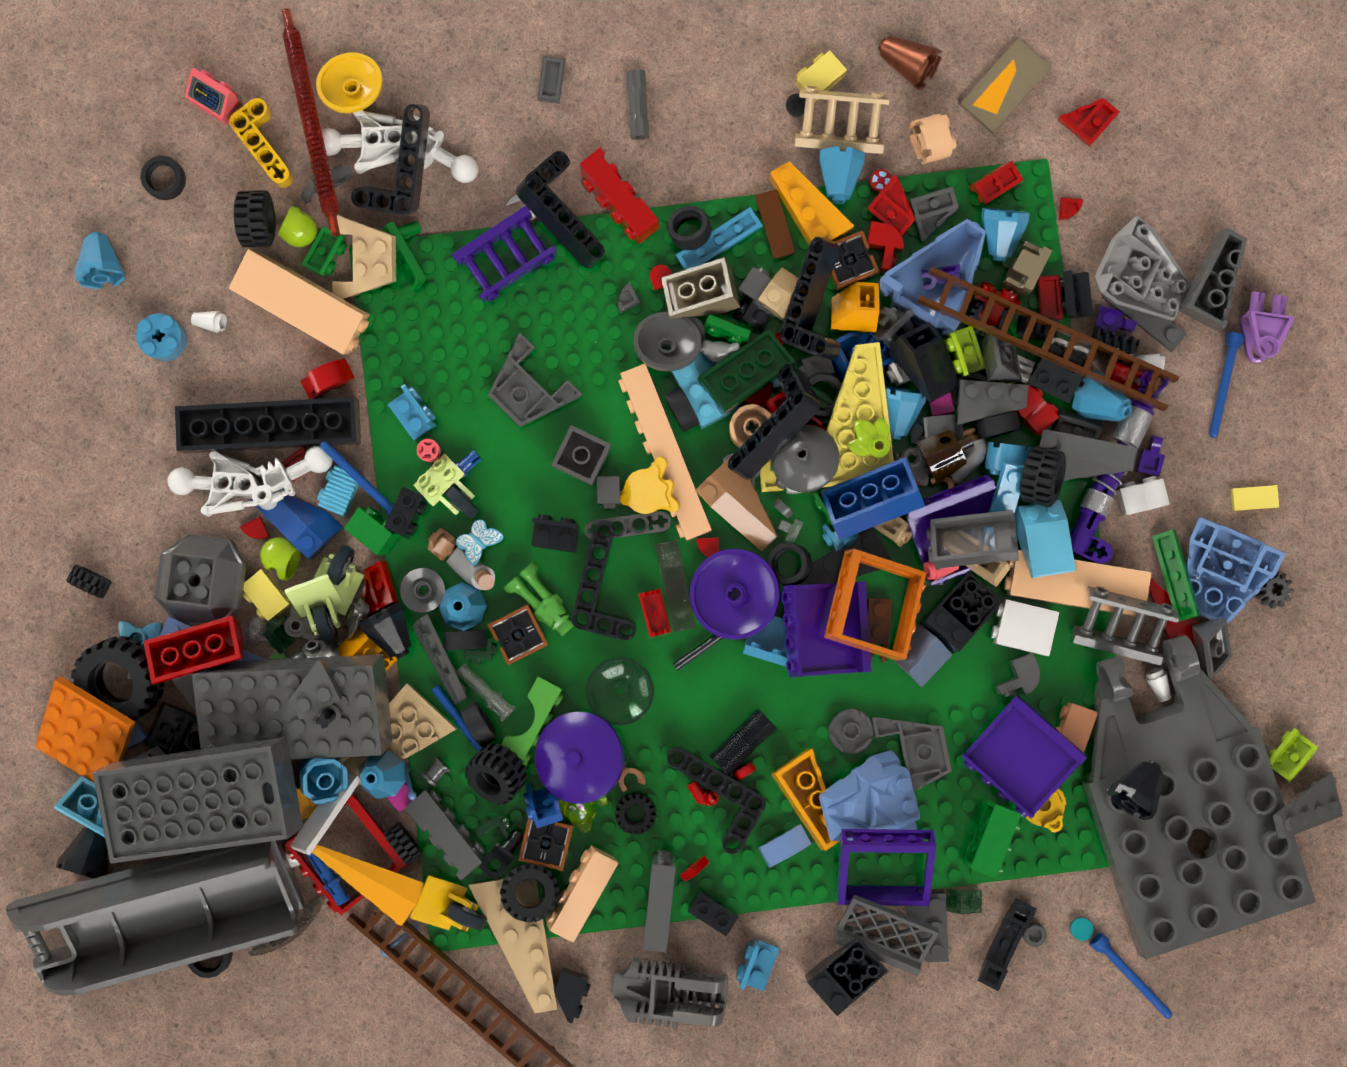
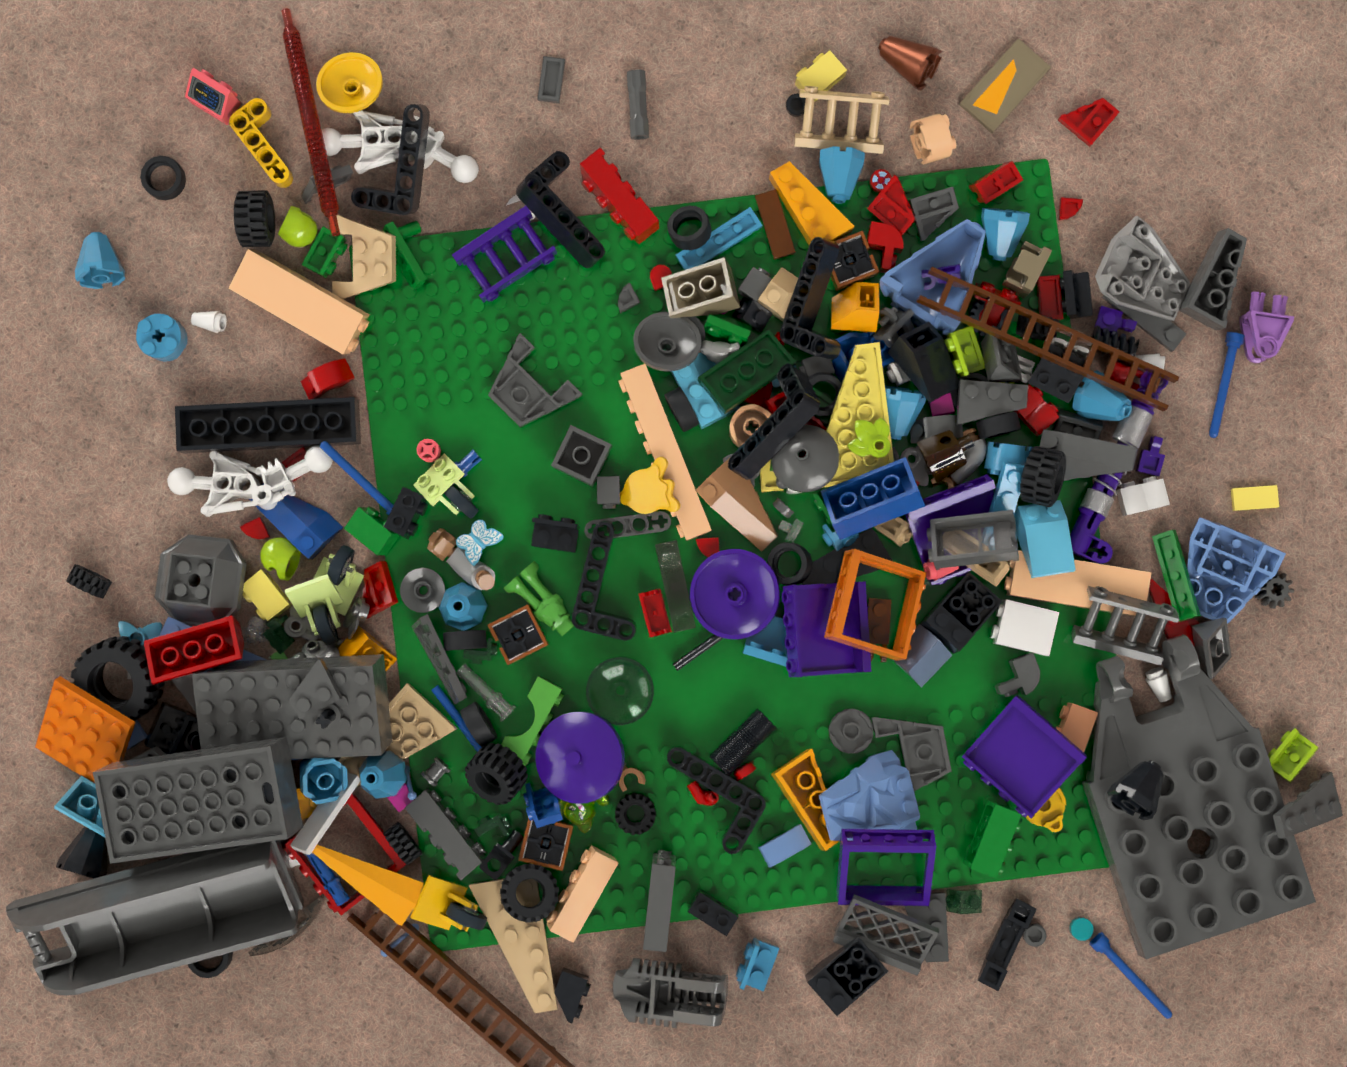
medium azure brick [317,464,359,517] -> none
black cone [359,602,412,659] -> none
dark azure bracket [388,384,436,441] -> none
red tile [680,855,709,881] -> none

